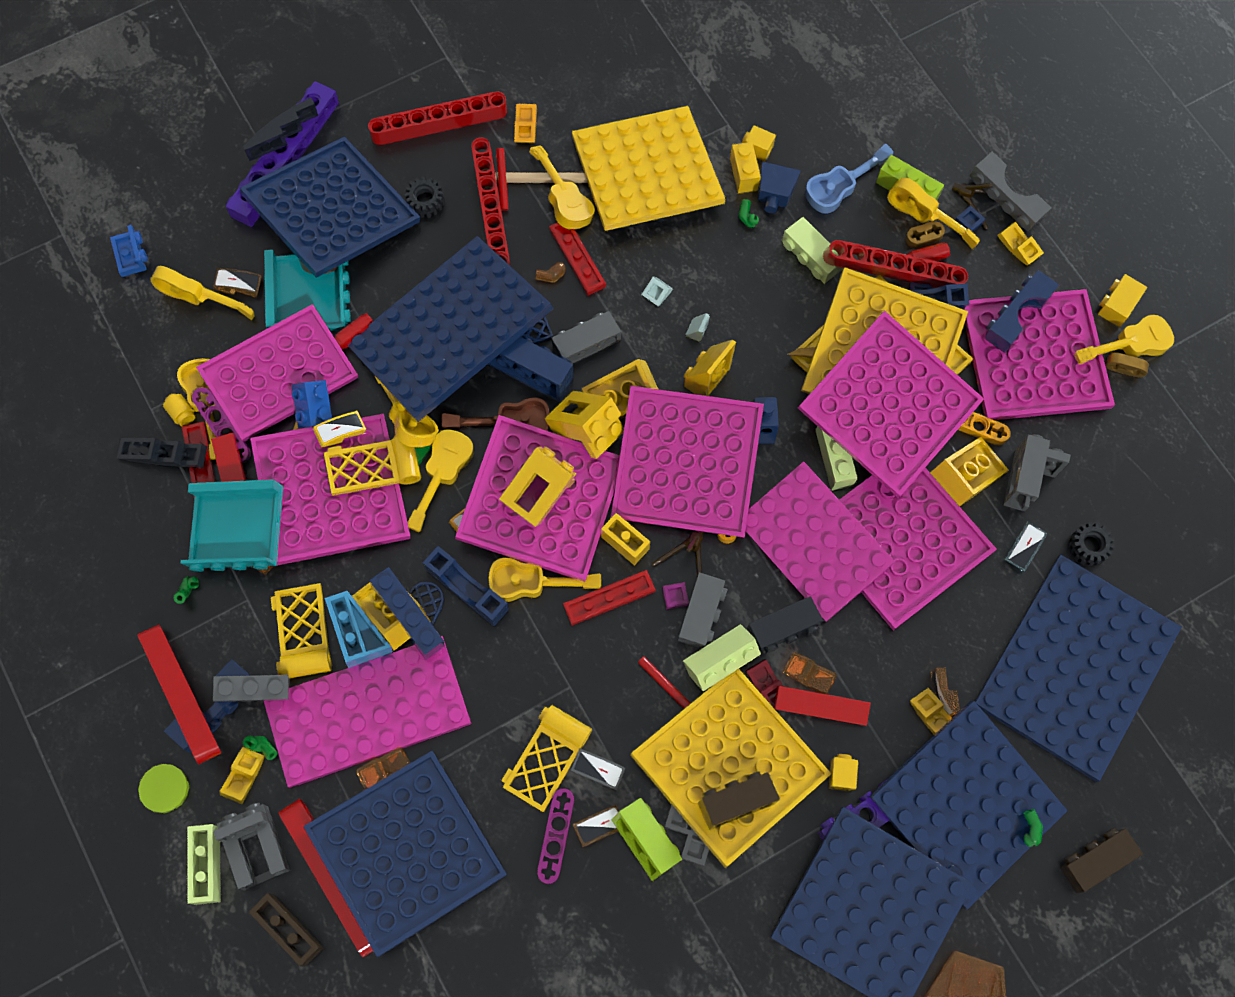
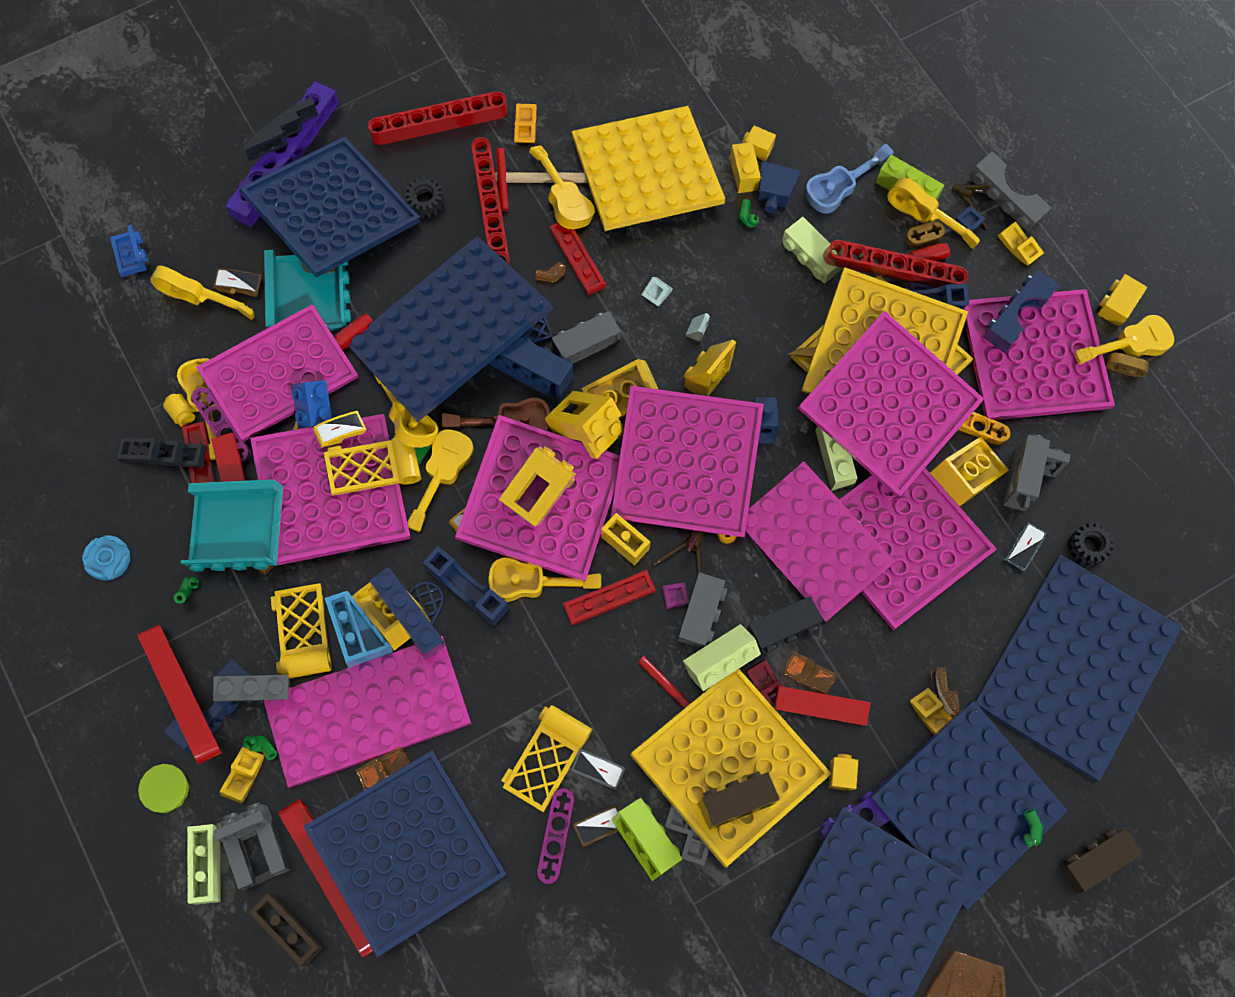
none -> dark azure tile [82,535,130,581]

